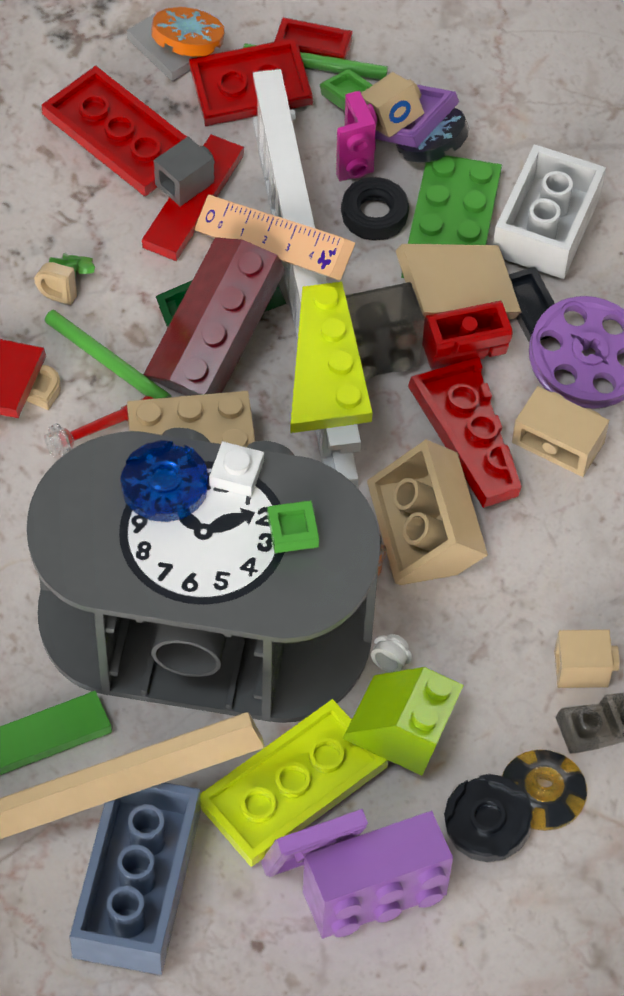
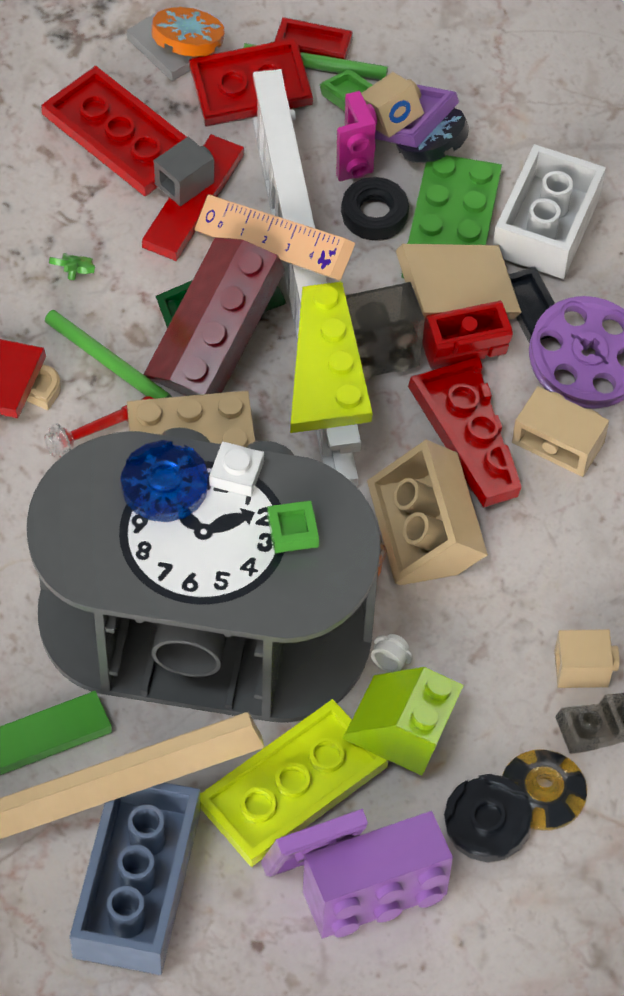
tan tile [34,262,77,305] -> none

